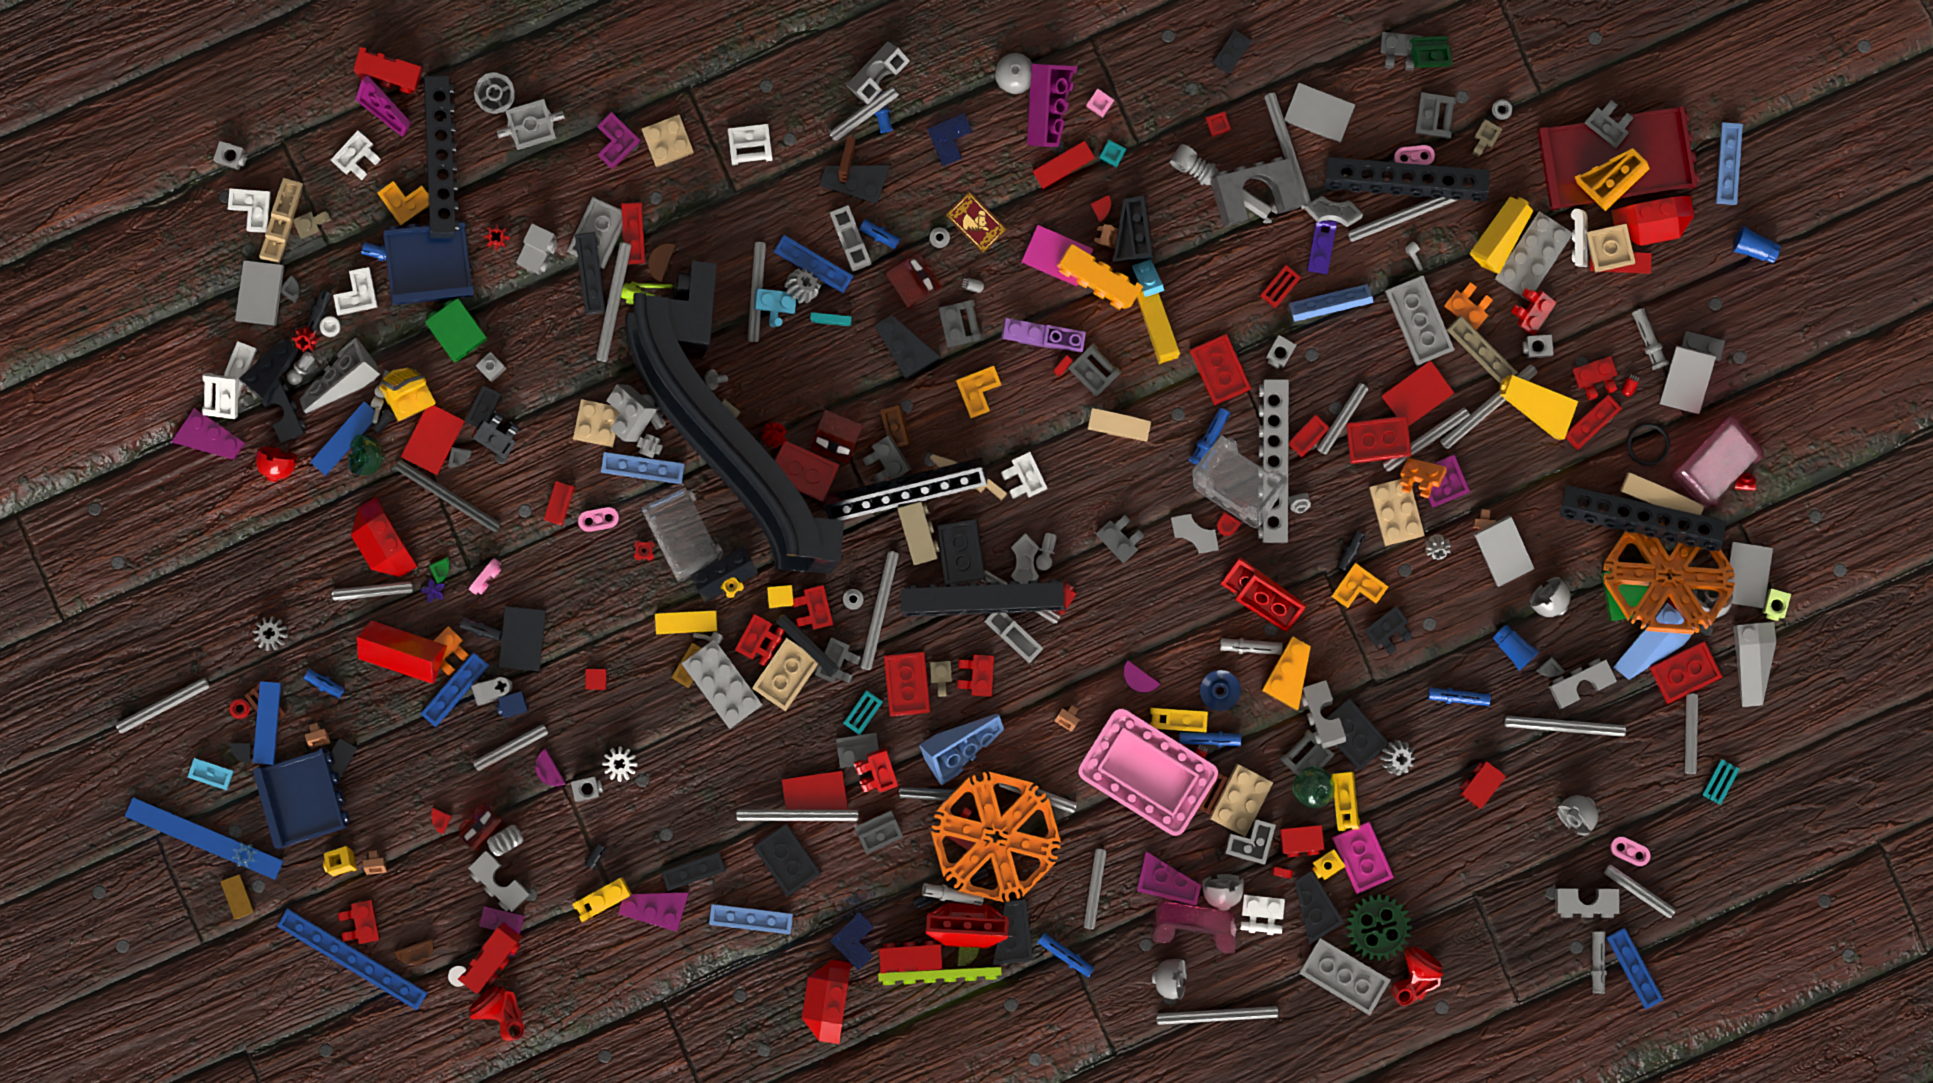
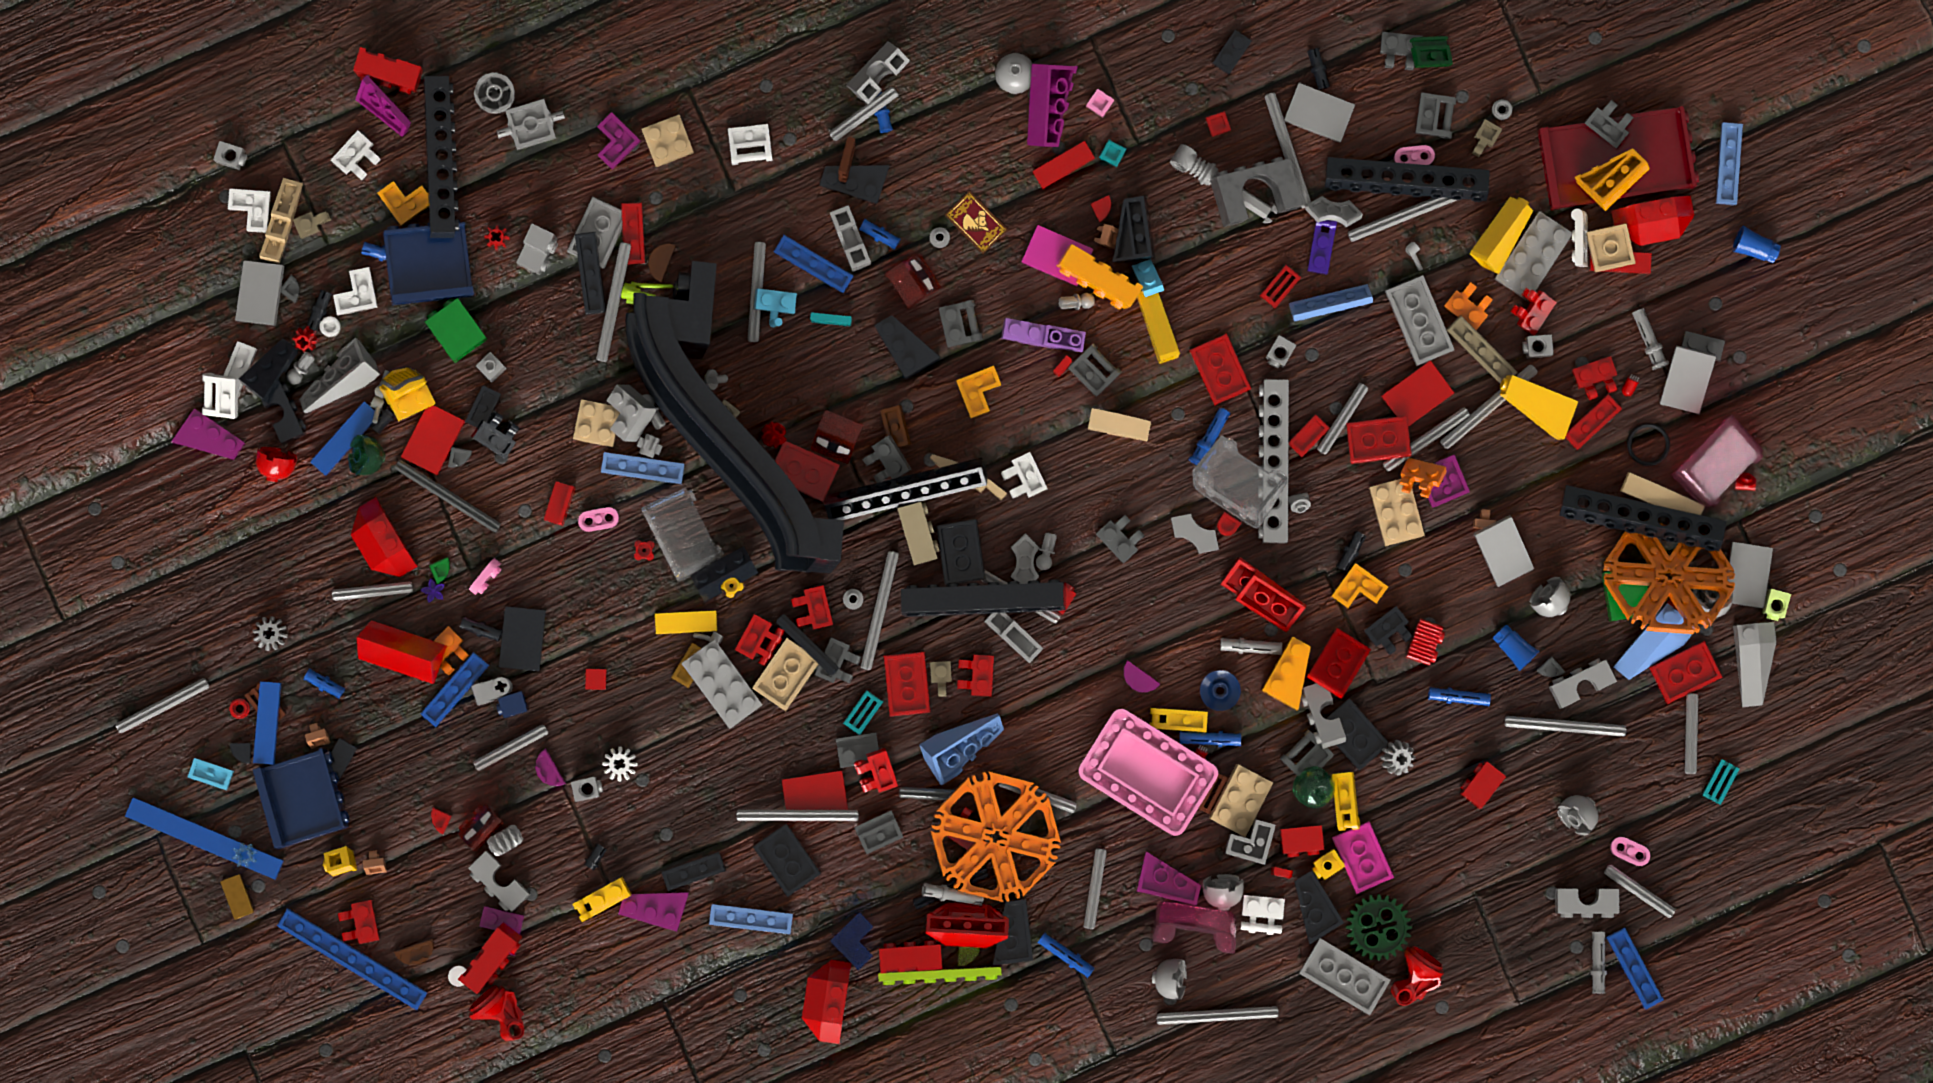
yellow panel [767,585,793,609] -> none
light grey gear [785,268,820,304] -> none
clear blue plate [927,113,972,167] -> none
light grey piece [962,278,984,293] -> none
nougat tile [1055,705,1080,732] -> none
light grey gear [1425,534,1450,560] -> none
none -> light grey axle [1058,293,1095,310]
none -> black pin [1307,48,1330,90]
none -> red tile [1307,628,1371,699]
none -> red brick [1405,619,1445,666]

